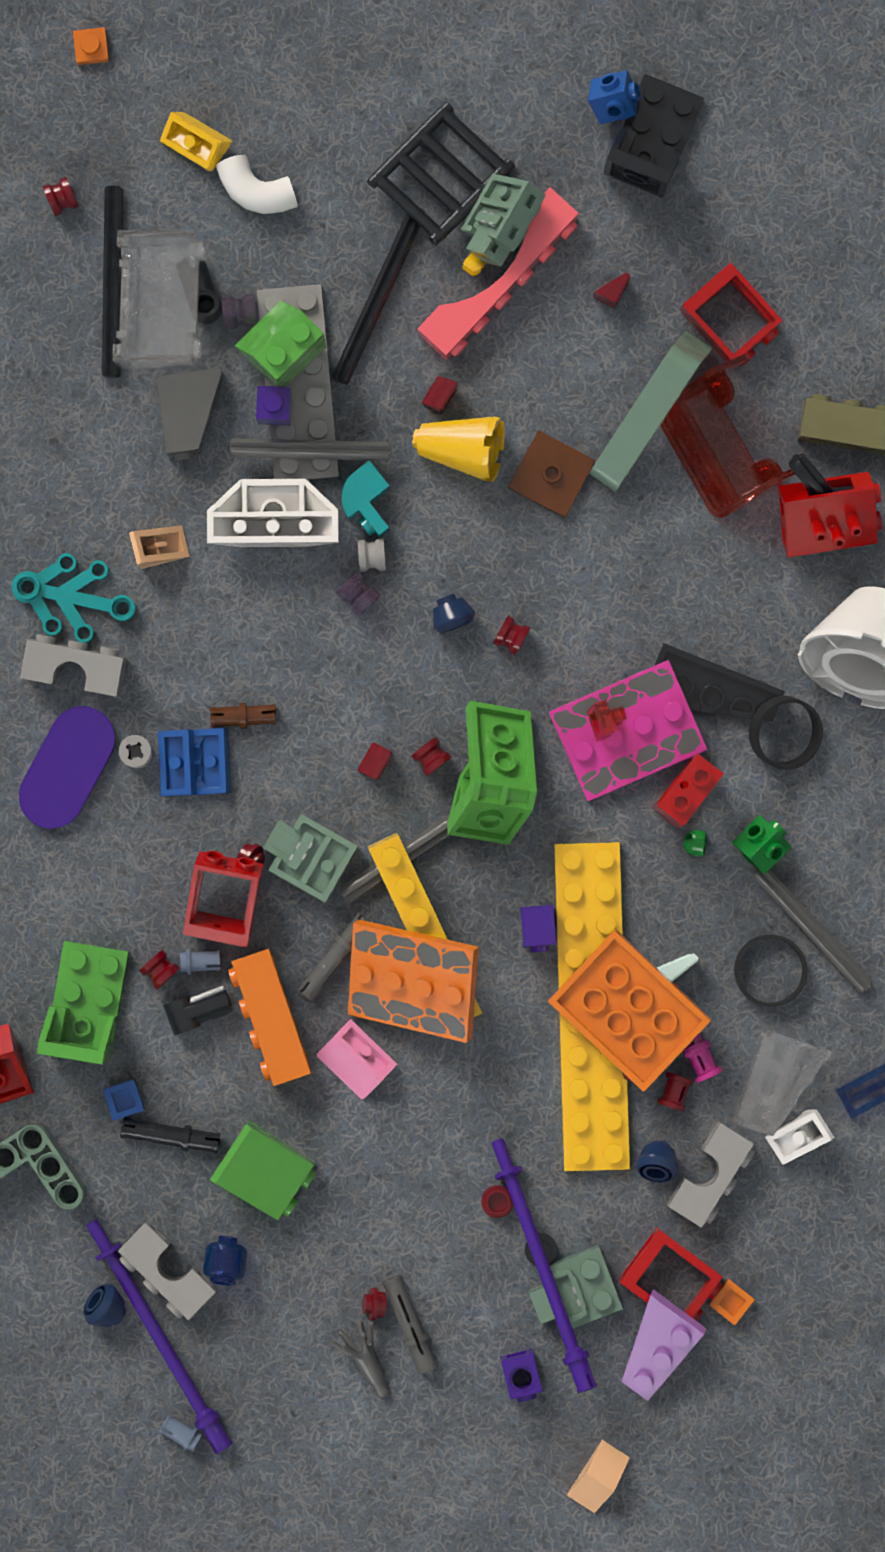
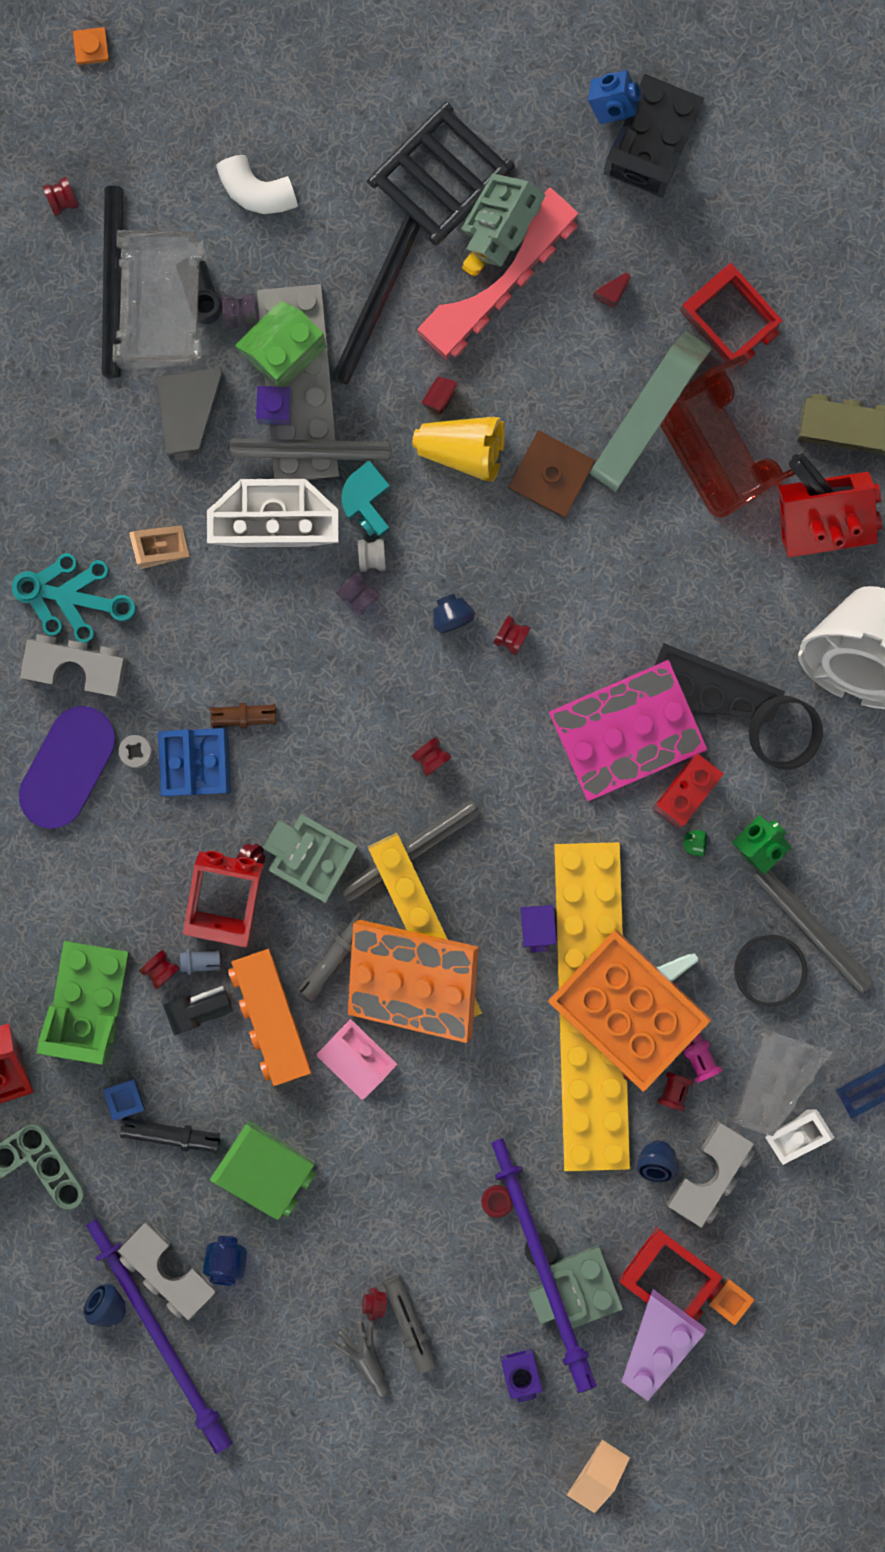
sand blue pin [158,1415,202,1452] -> none
yellow slope [160,112,232,171] -> none
dark red slope [357,743,393,781] -> none
bright green bracket [447,700,537,845] -> none
clear red tile [586,700,627,742] -> none

